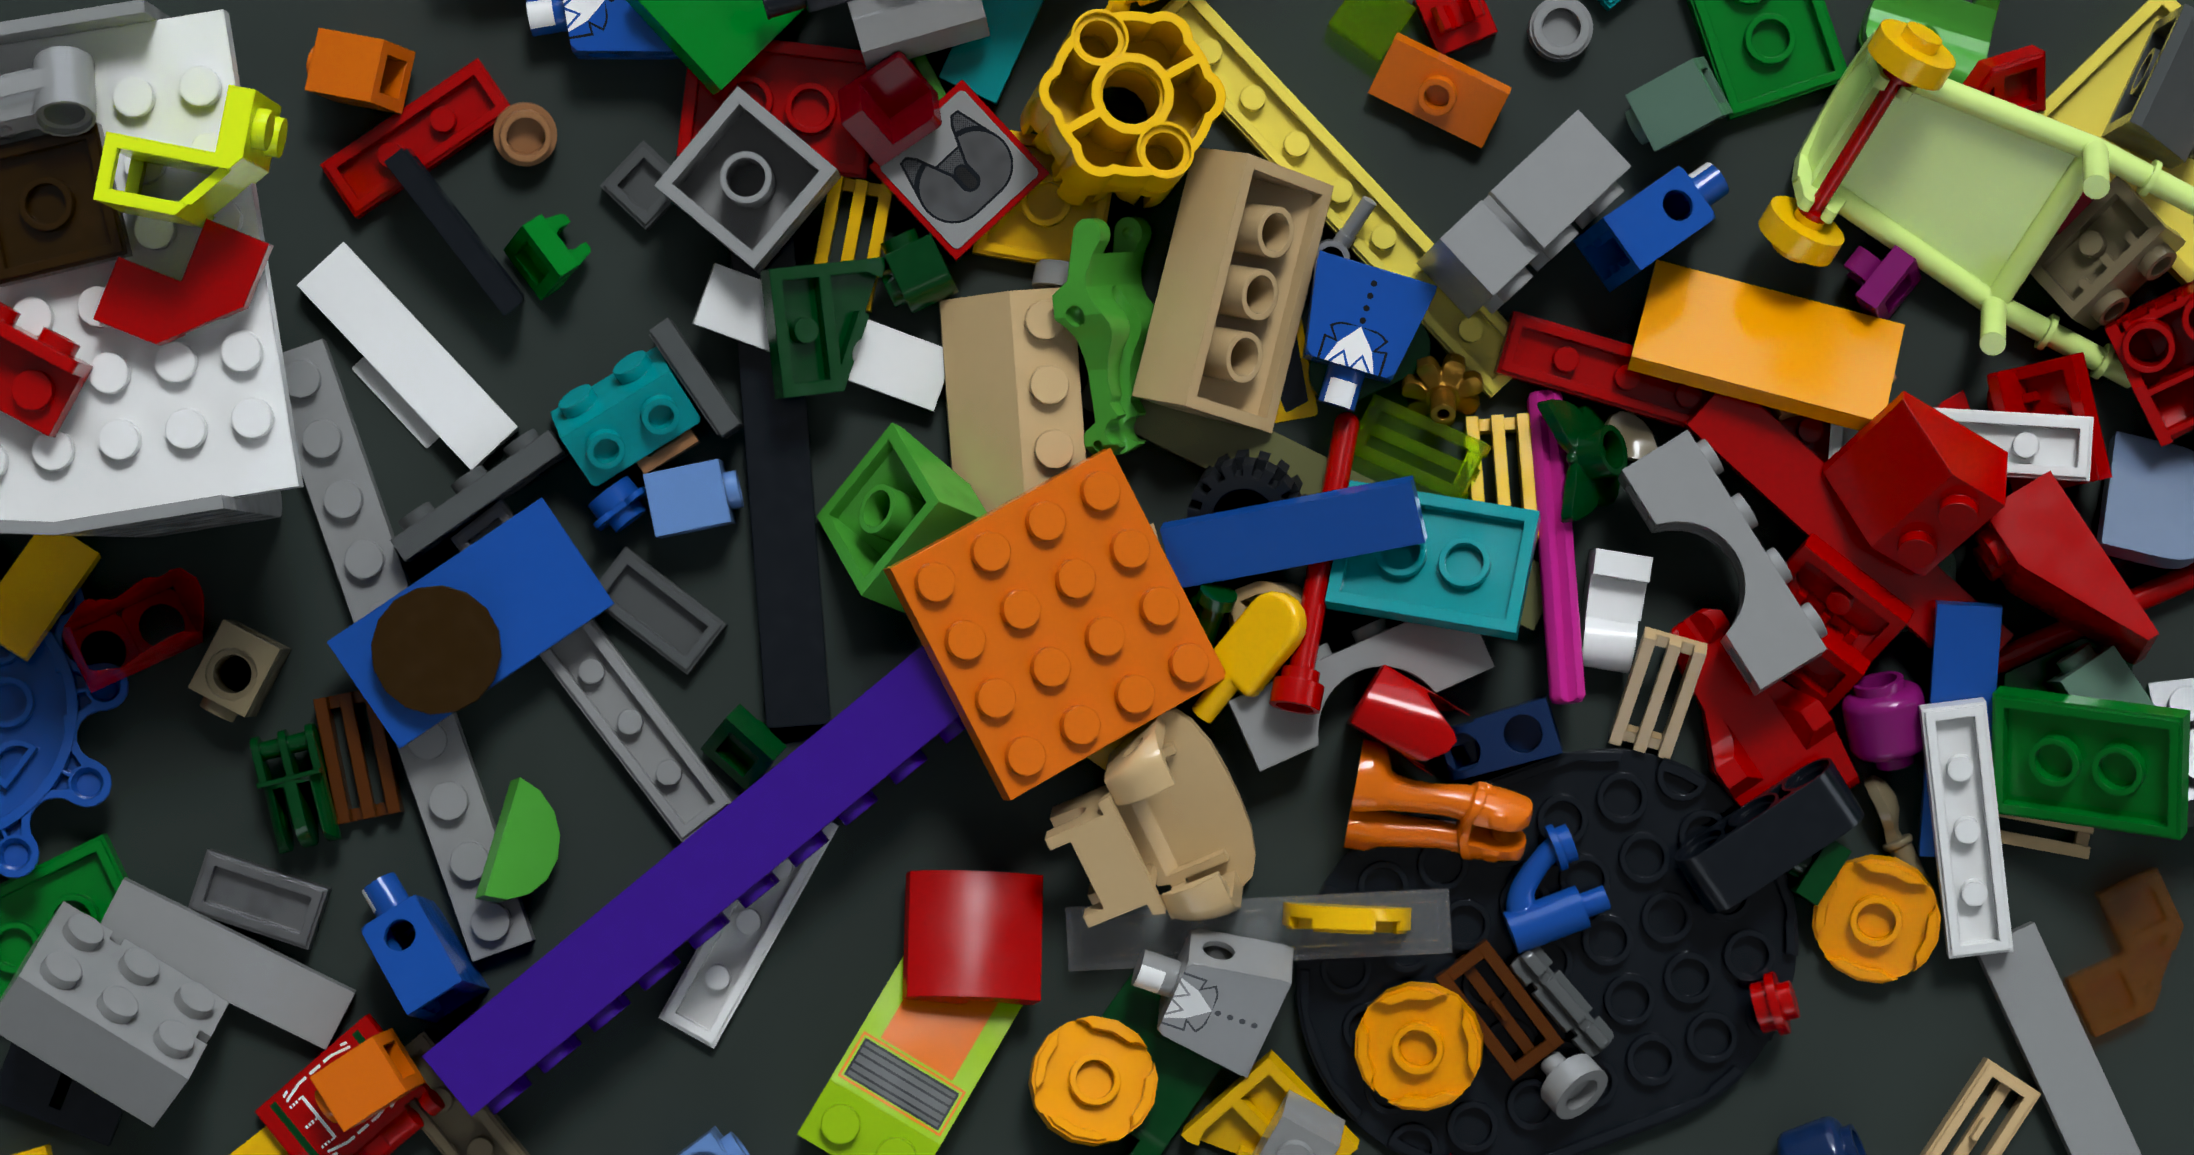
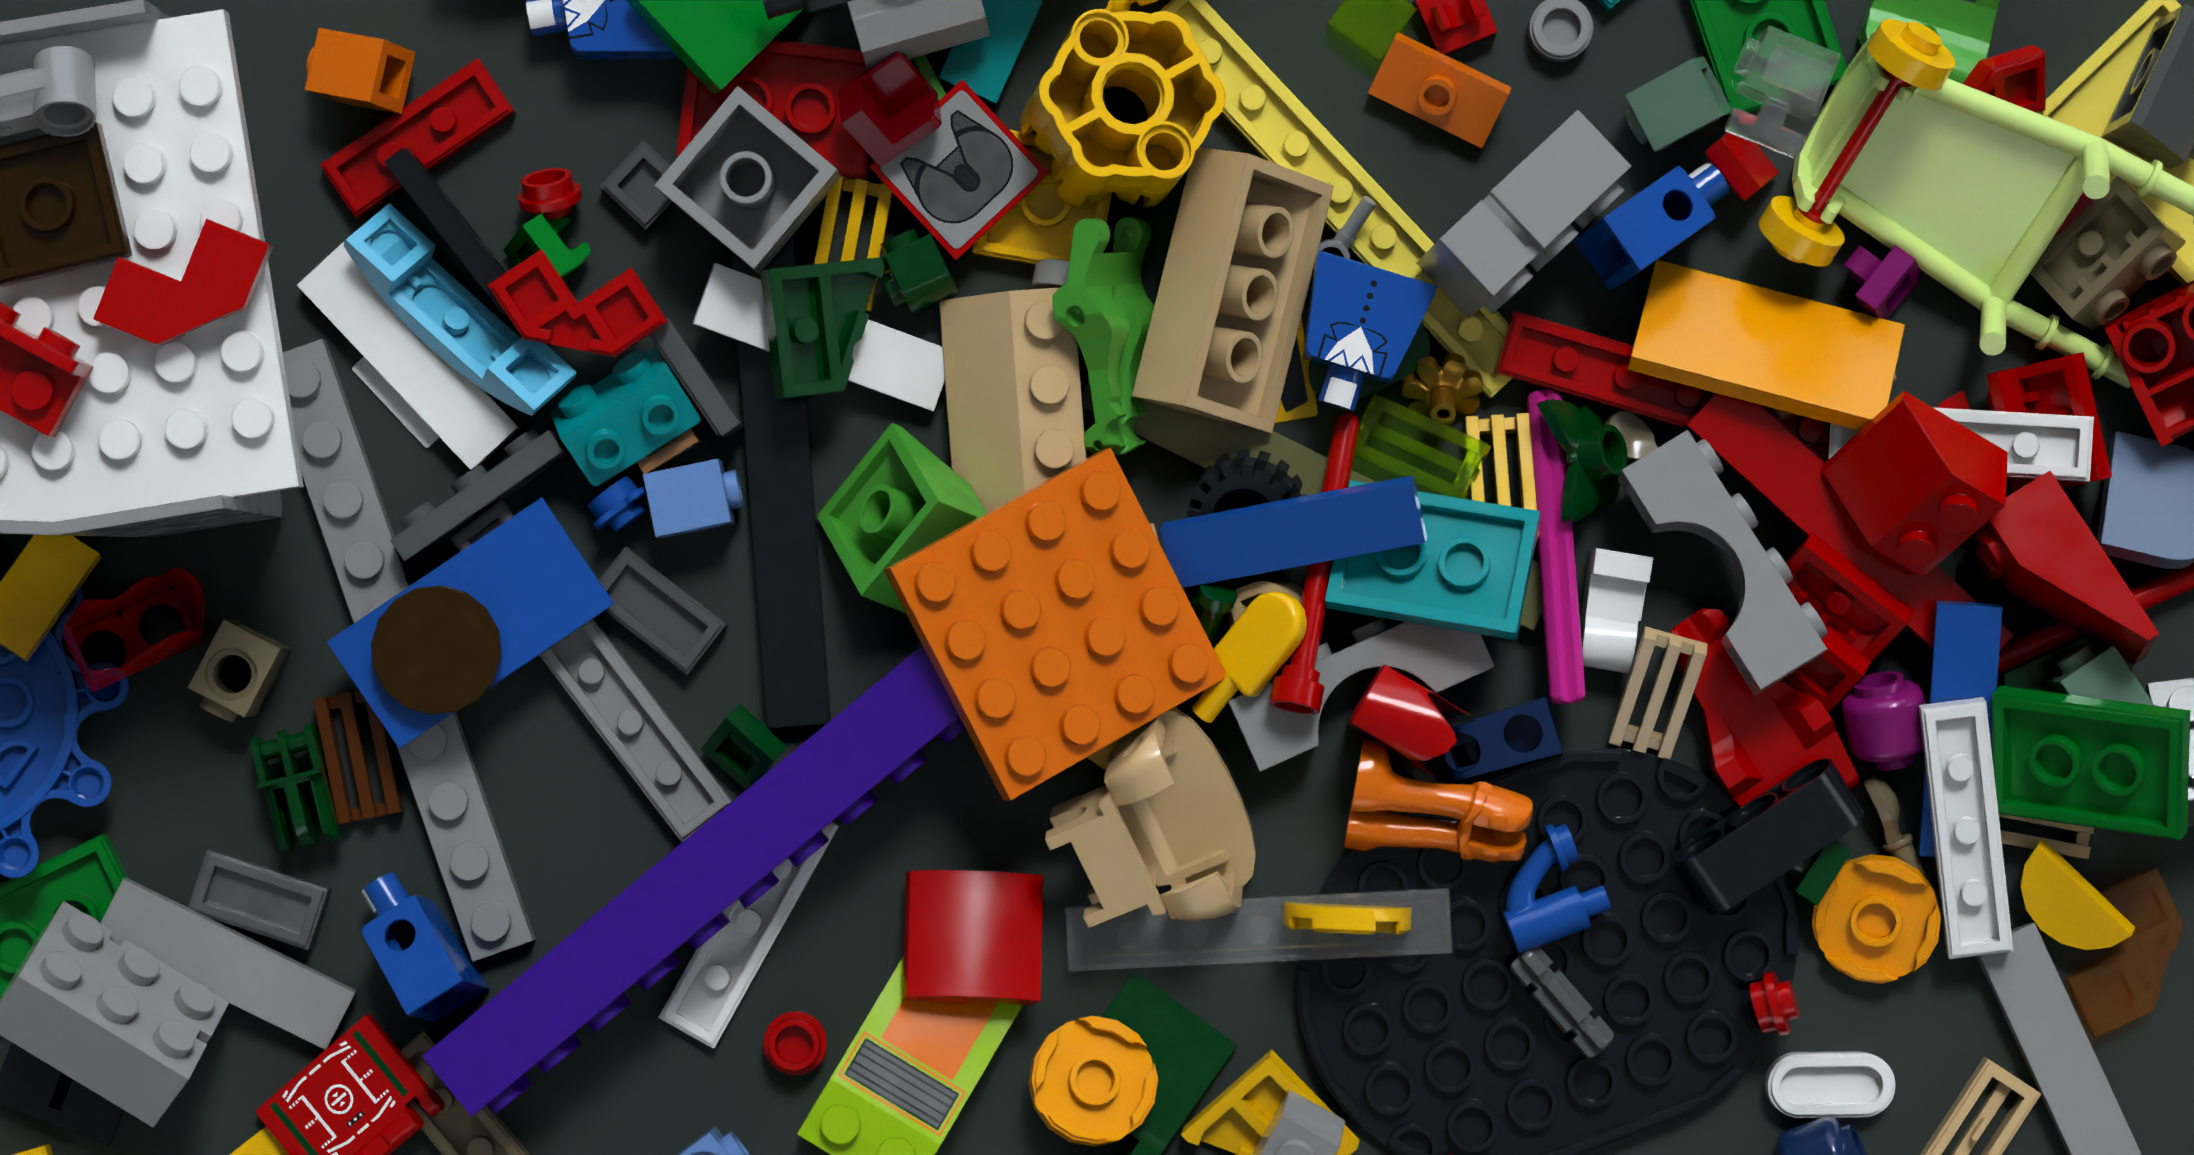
neon yellow piece [93,85,288,228] -> none
orange brick [310,1028,426,1132] -> none
bright green tile [475,777,560,903] -> none
medium nougat plate [493,102,557,166] -> none
light grey torso [1131,928,1294,1078] -> none
light orange tile [1354,981,1484,1111] -> none
reddish brown tile [1434,938,1564,1081] -> none
light grey tile [1540,1051,1608,1119] -> none
none -> medium azure slope [344,203,577,416]
none -> red tile [488,249,669,357]
none -> red plate [517,168,582,220]
none -> red plate [763,1011,828,1076]
none -> red tile [1705,123,1779,201]
none -> clear brick [1724,26,1841,159]
none -> white tile [1764,1051,1895,1118]
none -> yellow tile [2020,838,2136,950]

